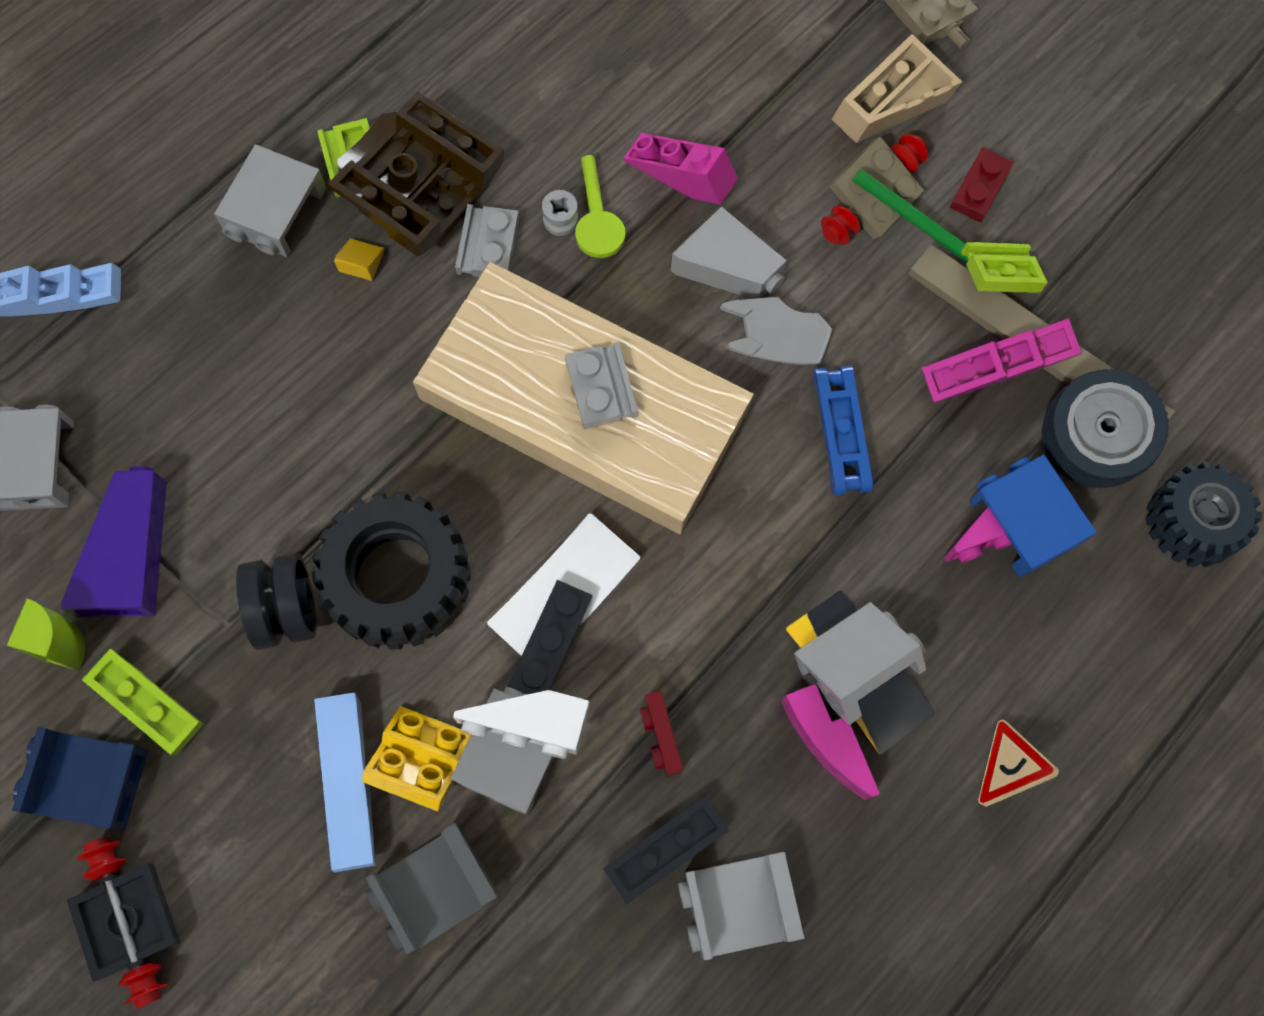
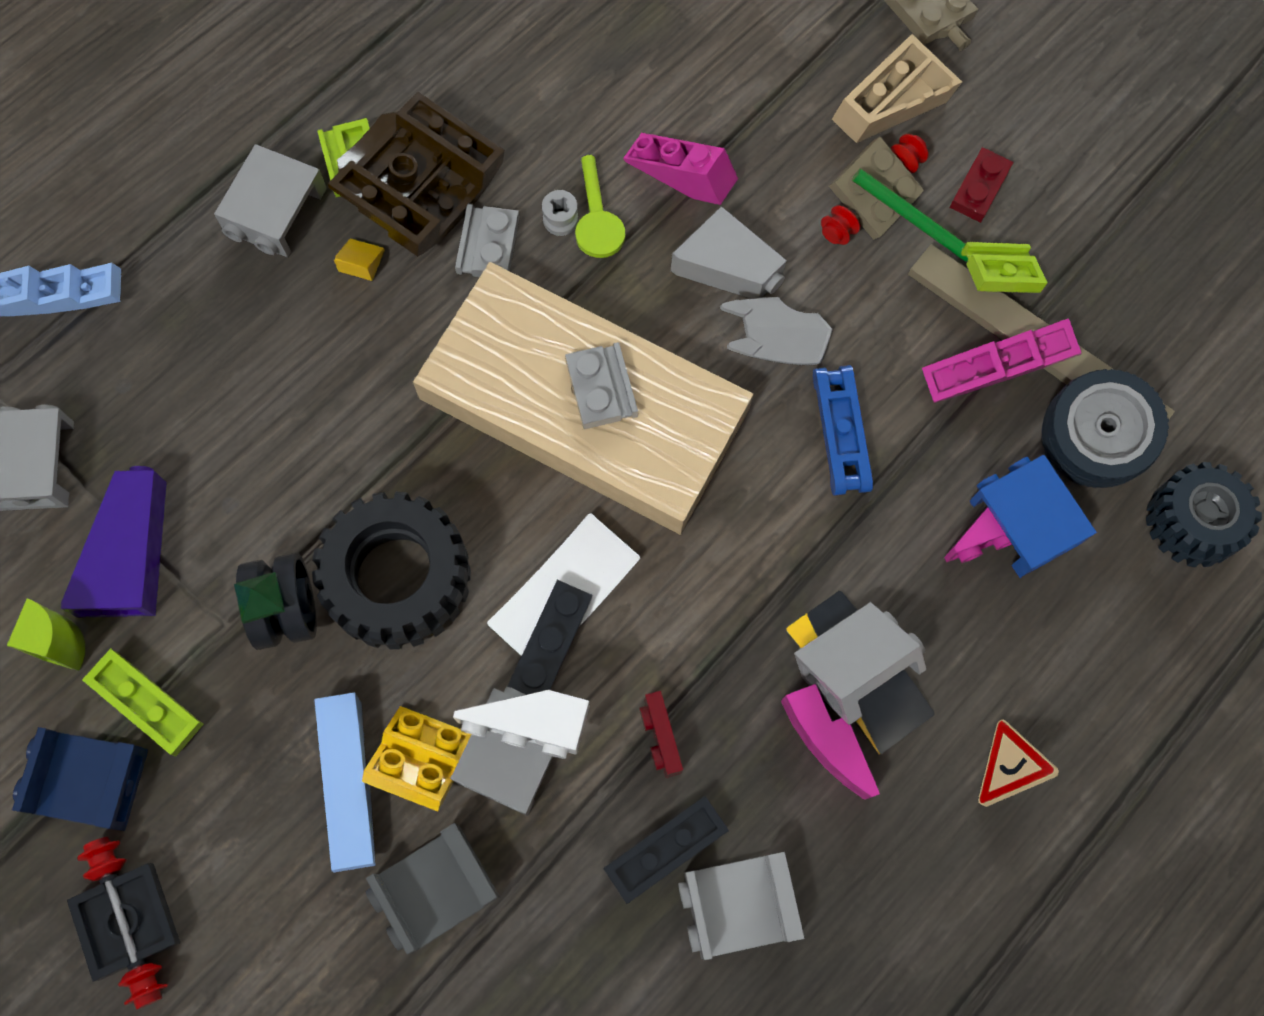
none -> dark green slope [234,572,285,624]

